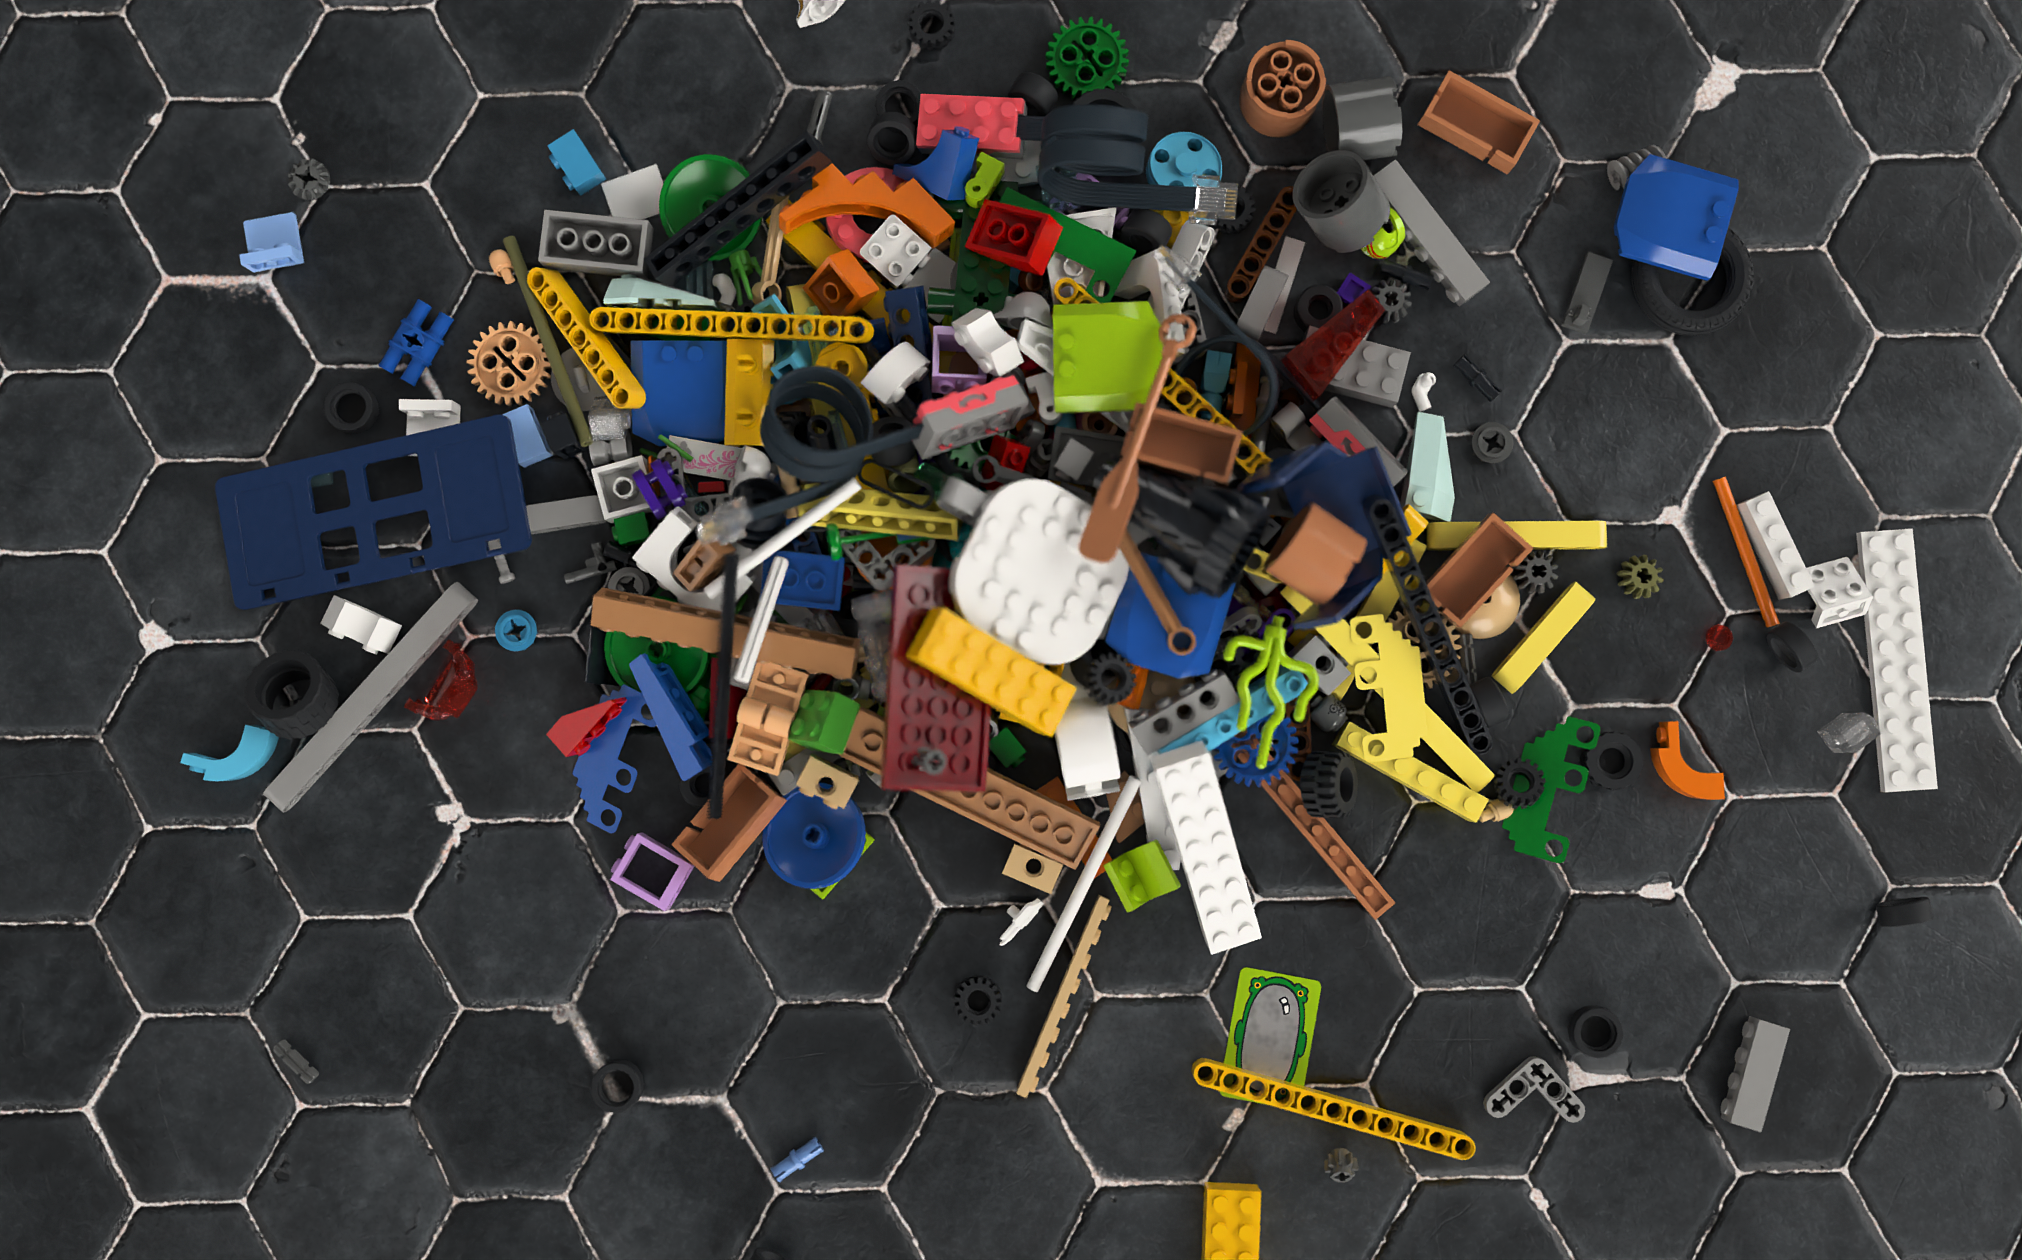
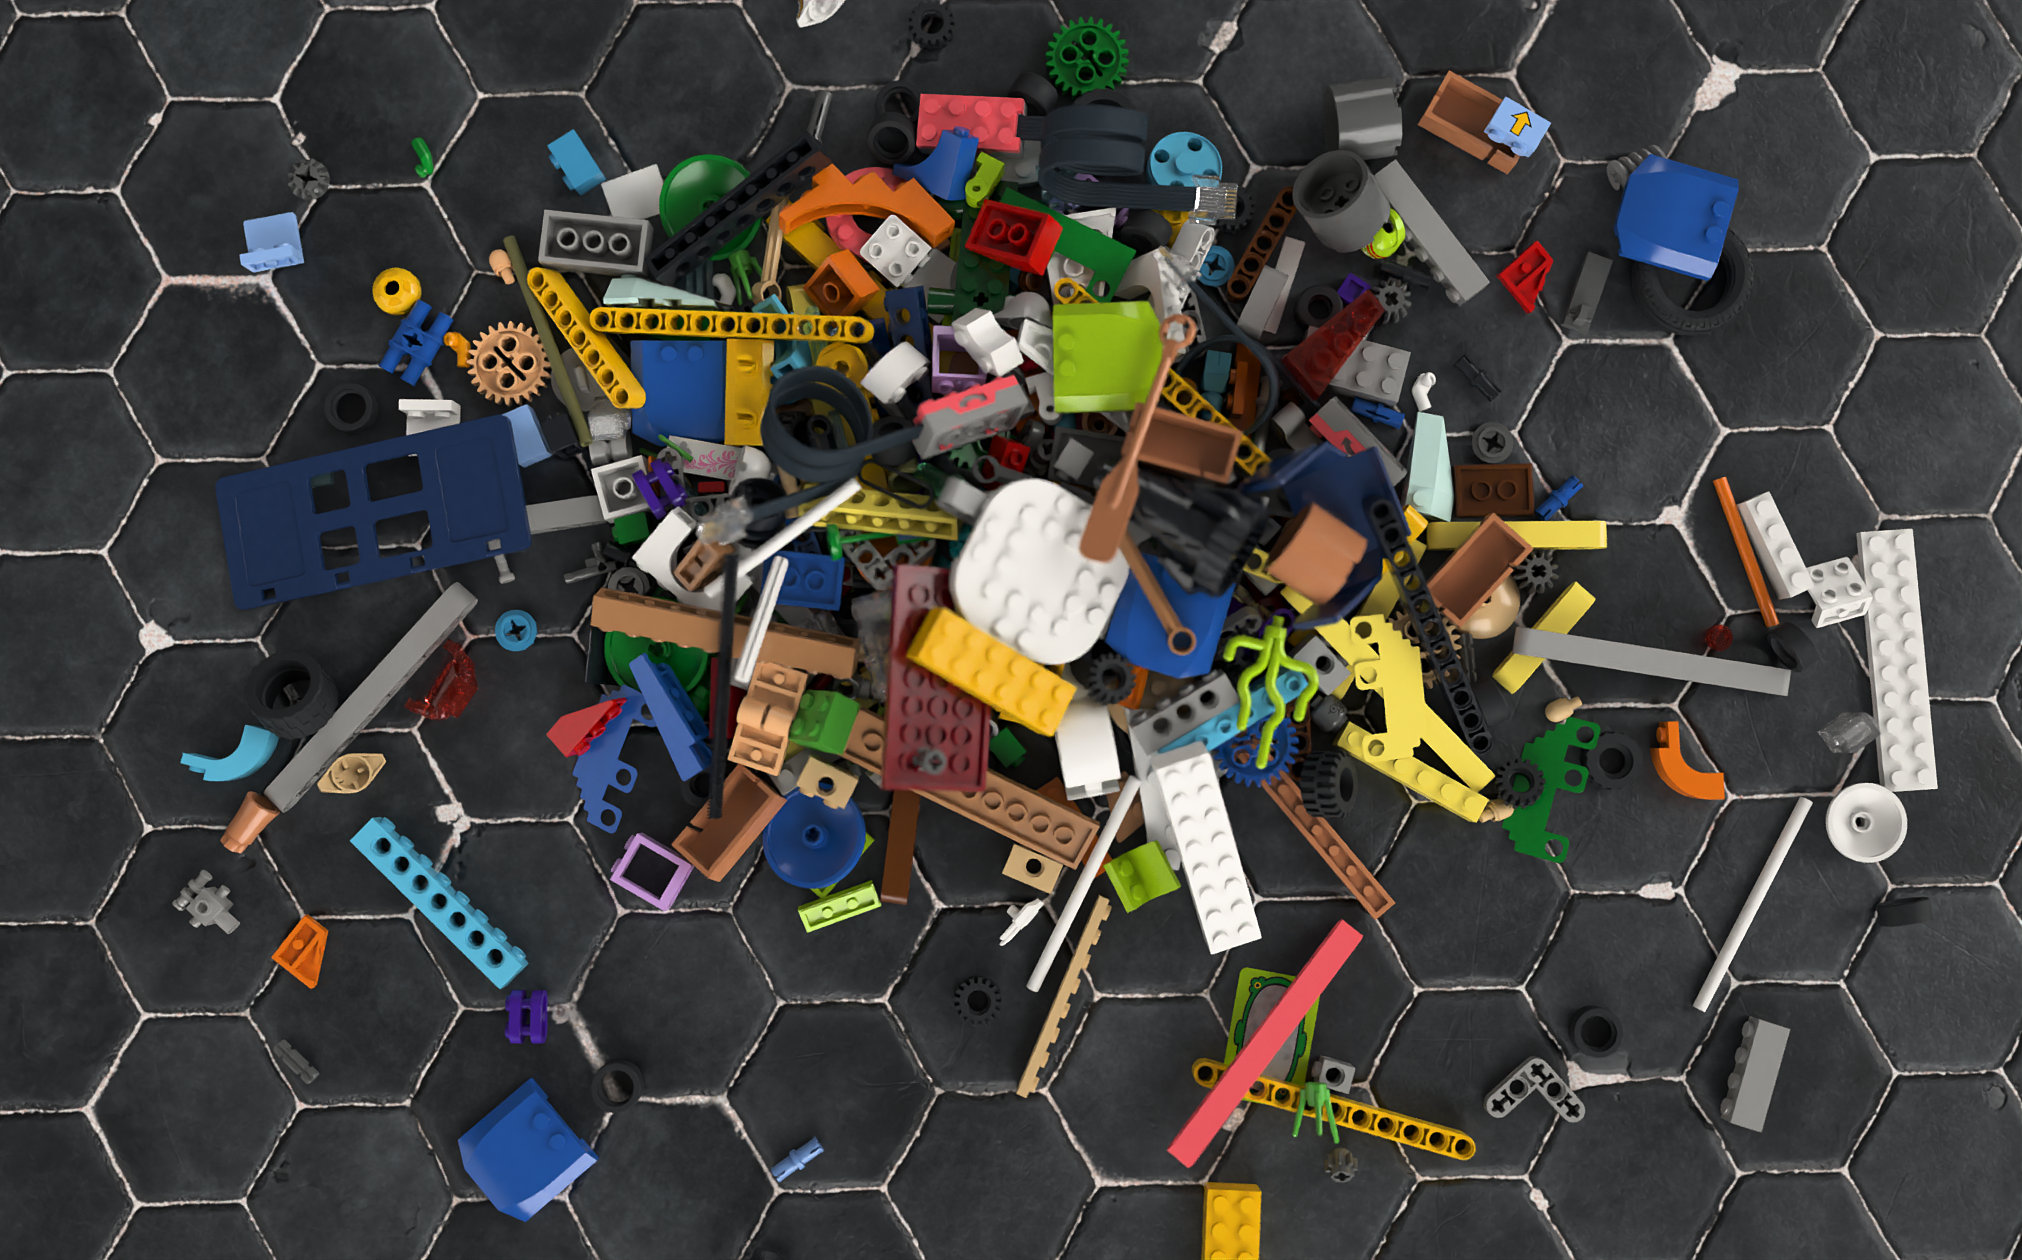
white brick [320,595,402,655] -> none
nougat brick [1239,40,1326,137] -> none
olive gear [1617,555,1664,599] -> none
none -> light grey piece [172,870,240,934]
none -> nougat plant [220,791,280,854]
none -> orange wing [271,915,328,989]
none -> tan hat [317,753,386,794]
none -> medium azure brick [350,817,529,989]
none -> yellow piece [372,268,421,315]
none -> green arm [412,137,434,178]
none -> light orange arm [443,332,471,368]
none -> blue wedge [458,1077,599,1222]
none -> dark purple brick [505,990,548,1044]
none -> lime tile [798,880,882,933]
none -> reddish brown beam [881,789,921,905]
none -> coral beam [1167,919,1363,1168]
none -> dark azure gear [1196,245,1234,287]
none -> bright green plant [1292,1082,1339,1143]
none -> light grey brick [1312,1055,1355,1094]
none -> blue pin [1350,396,1405,429]
none -> reddish brown tile [1453,463,1534,518]
none -> light blue brick [1484,97,1551,158]
none -> red wing [1496,240,1554,313]
none -> light grey beam [1512,627,1791,696]
none -> blue pin [1534,475,1583,521]
none -> tan cylinder [1545,696,1582,722]
none -> white piece [1693,797,1813,1012]
none -> white dish [1826,783,1907,863]

